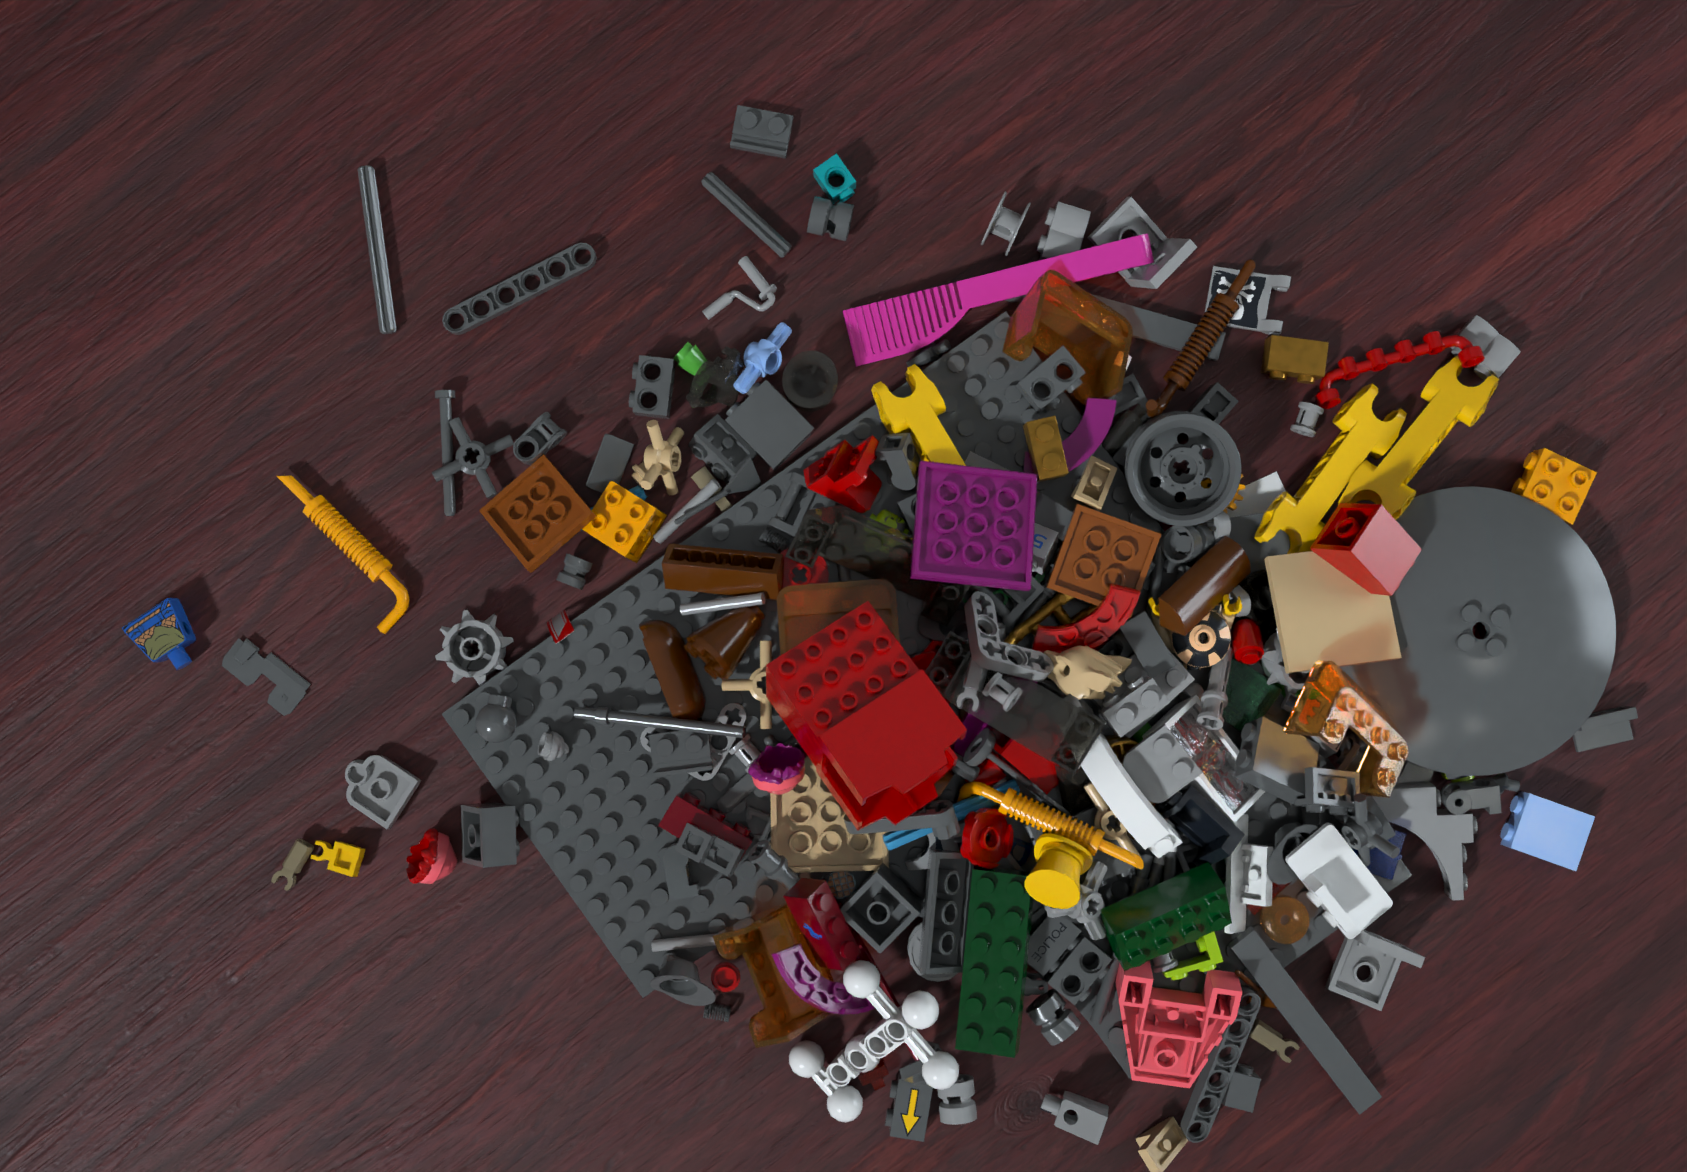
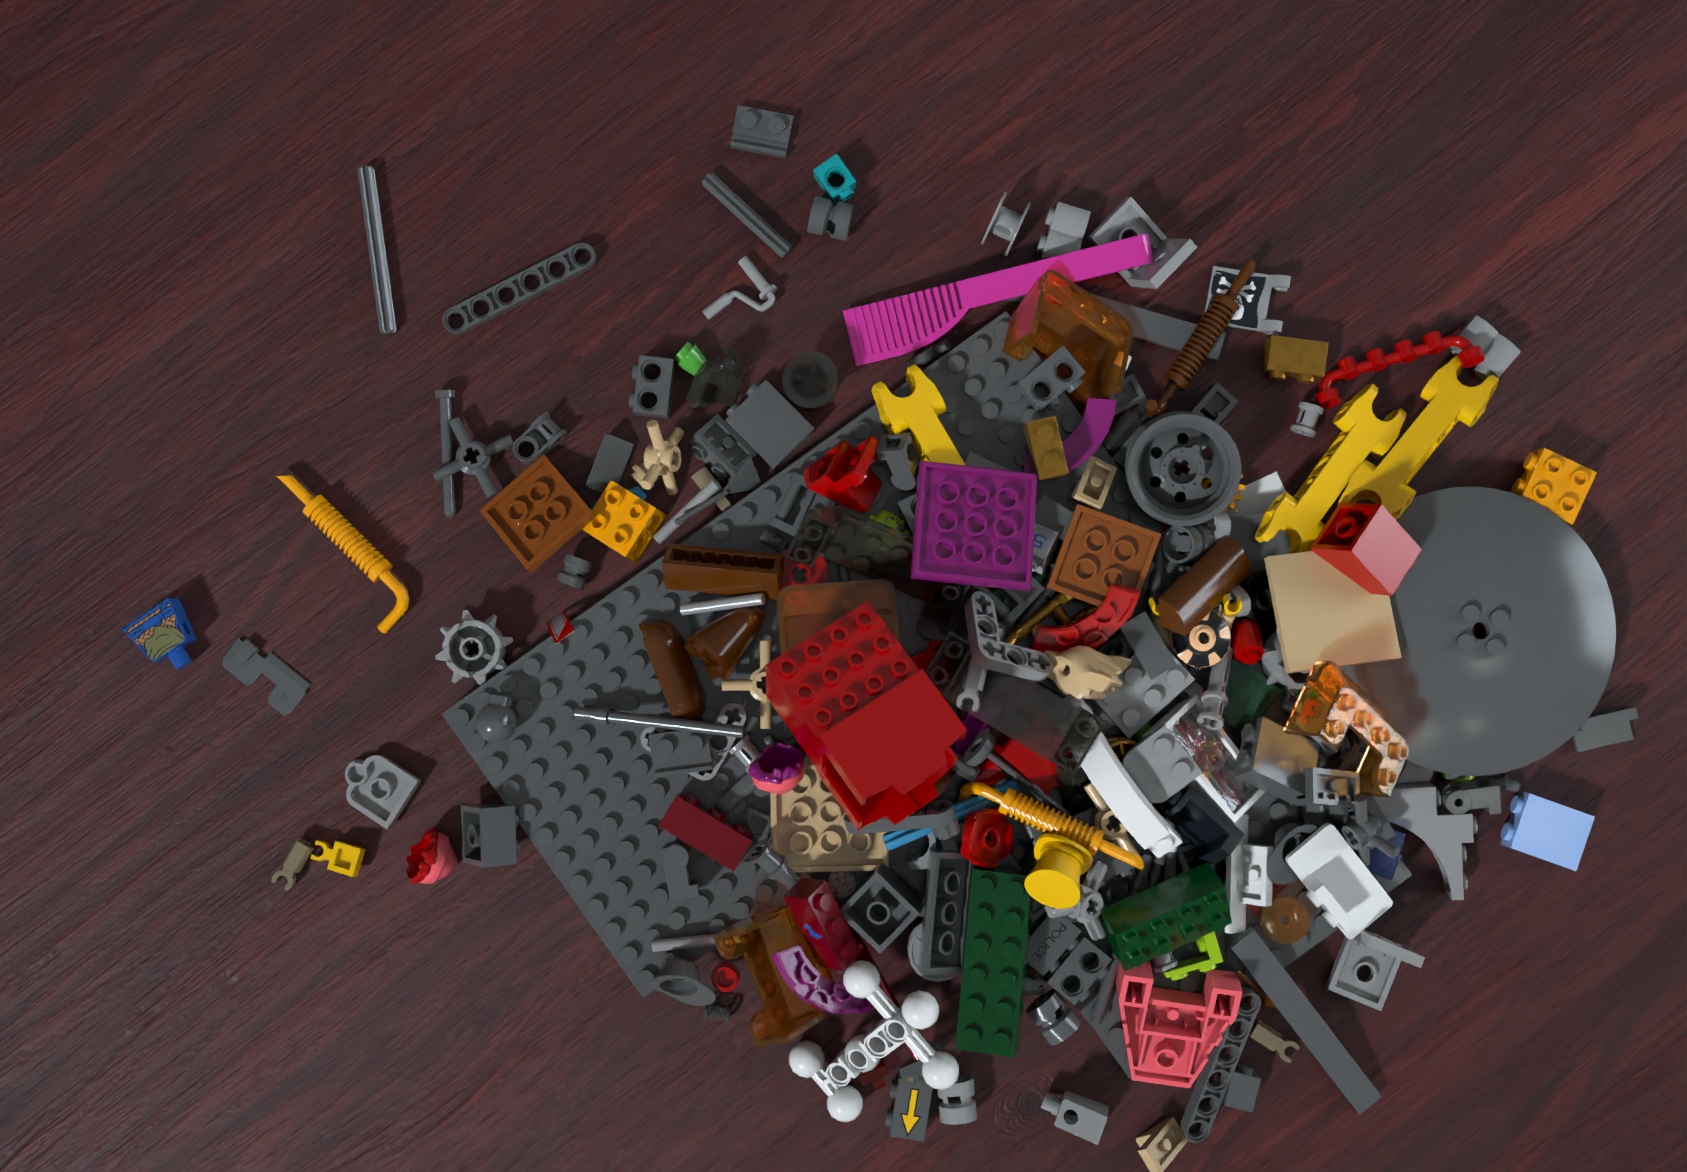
light grey plate [538,731,569,761] -> none
dark grey slope [674,823,745,877] -> none
light blue axle [733,322,792,394] -> none
light grey bush [982,672,1023,712] -> none
light grey brick [1098,676,1170,738] -> none

